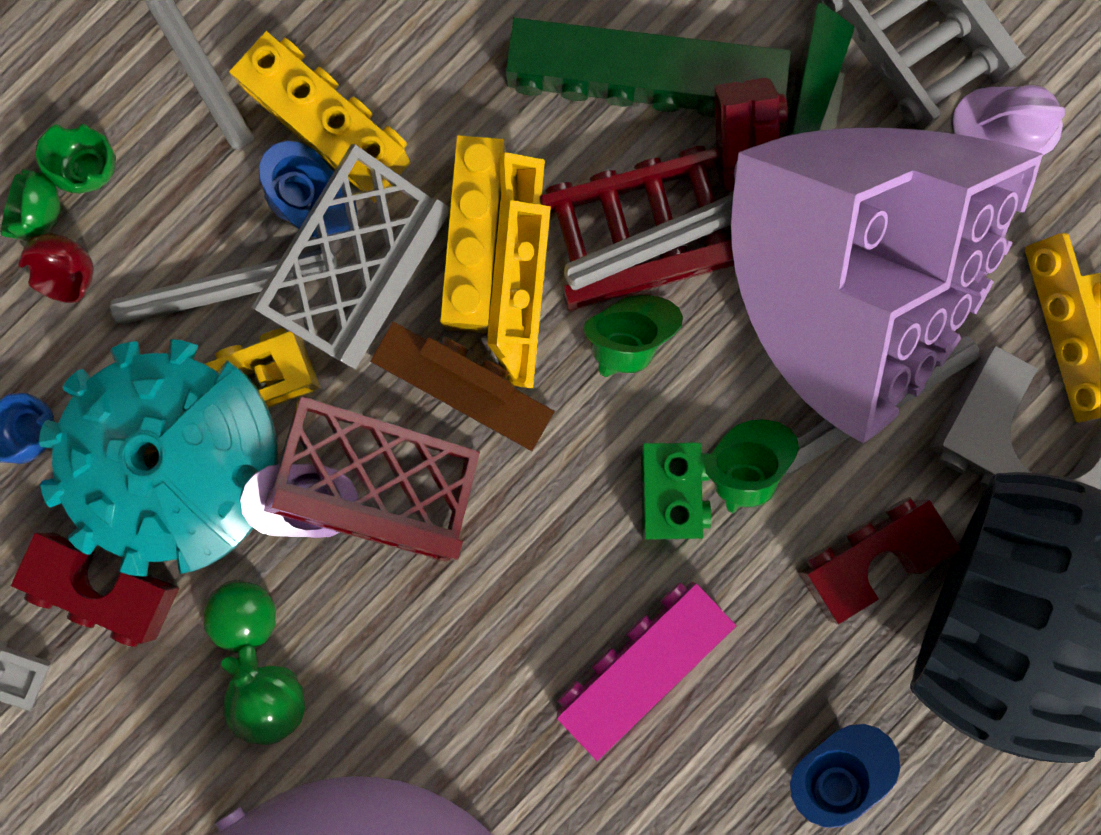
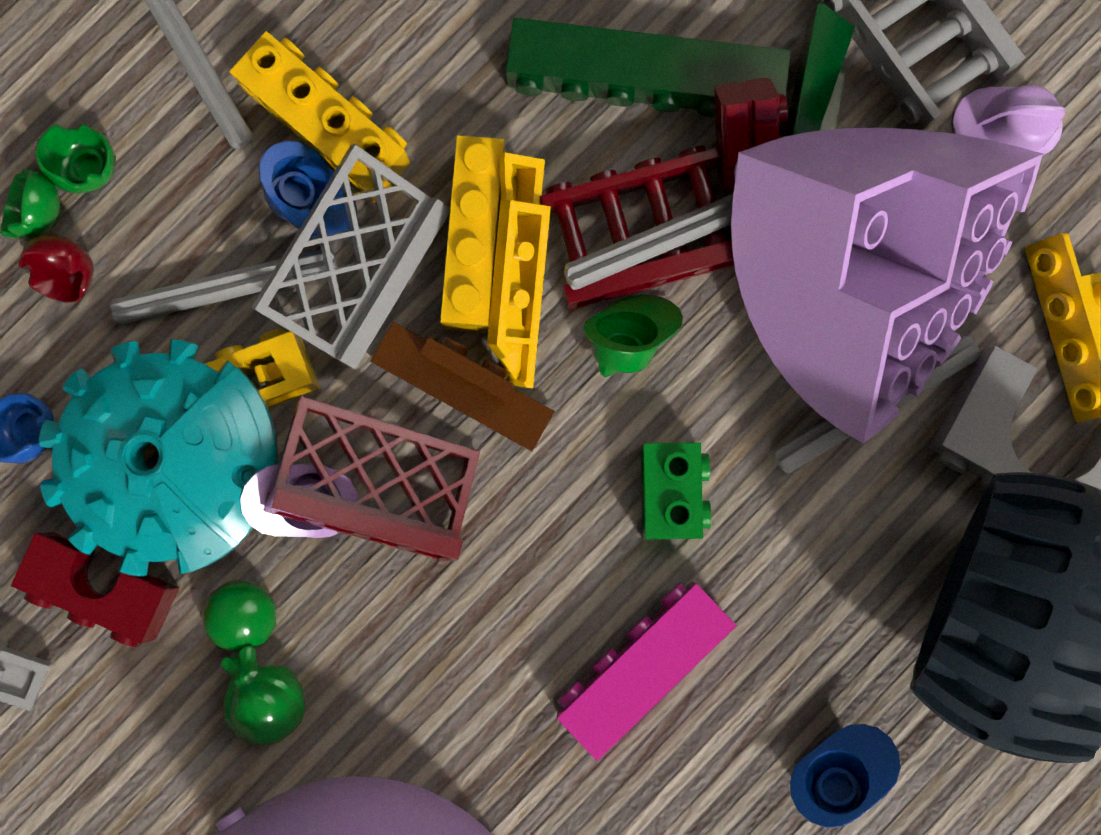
green piece [704,419,799,513] -> none
dark red arch [798,497,961,625] -> none

